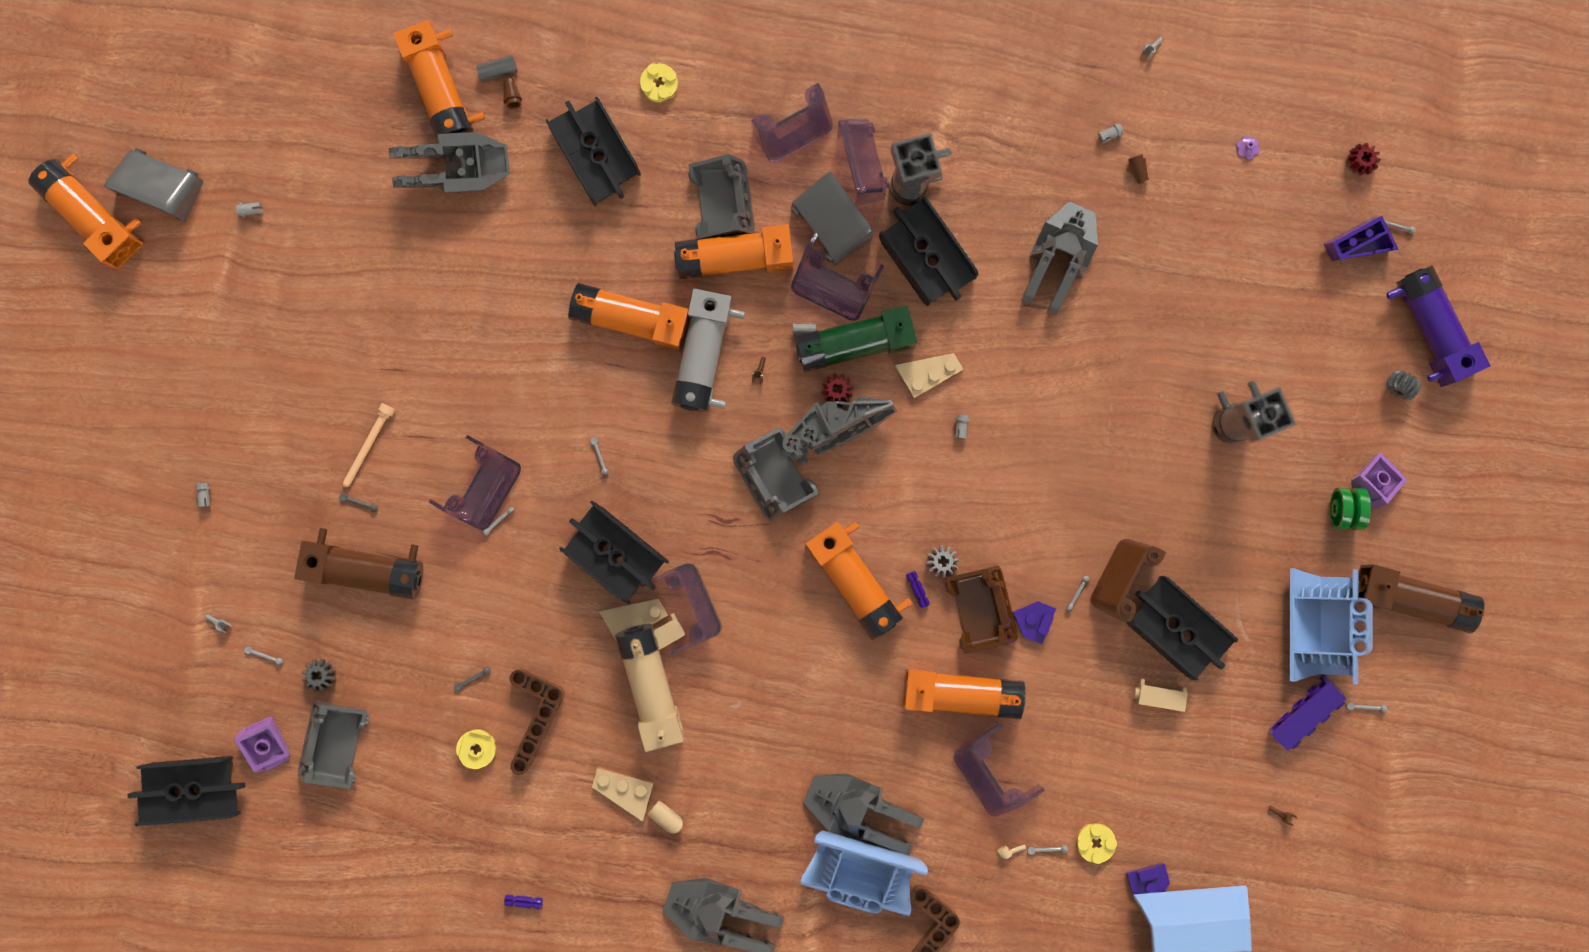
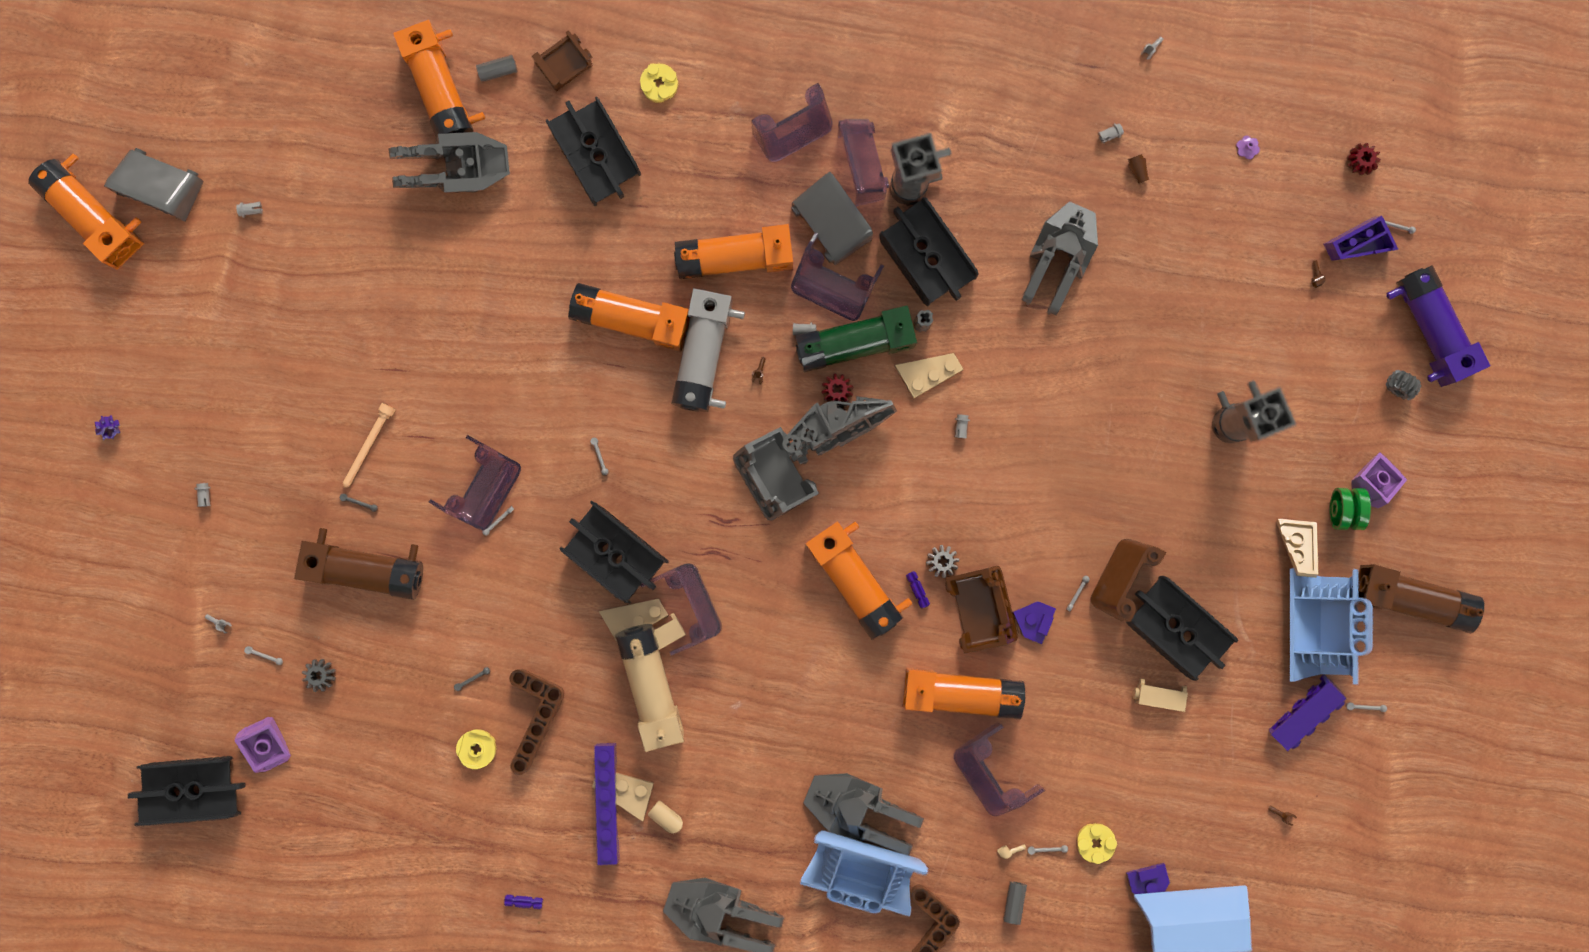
dark grey windscreen [298,700,369,789] -> none
reddish brown cone [504,79,522,109] -> none
dark grey windscreen [688,154,754,240] -> none
none -> dark purple gear [95,415,120,440]
none -> reddish brown panel [532,30,593,92]
none -> dark purple arch [594,743,620,865]
none -> dark grey axle [914,310,934,332]
none -> dark grey axle [1004,881,1027,925]
none -> wing [1276,519,1318,578]
none -> reddish brown hand [1311,260,1325,288]

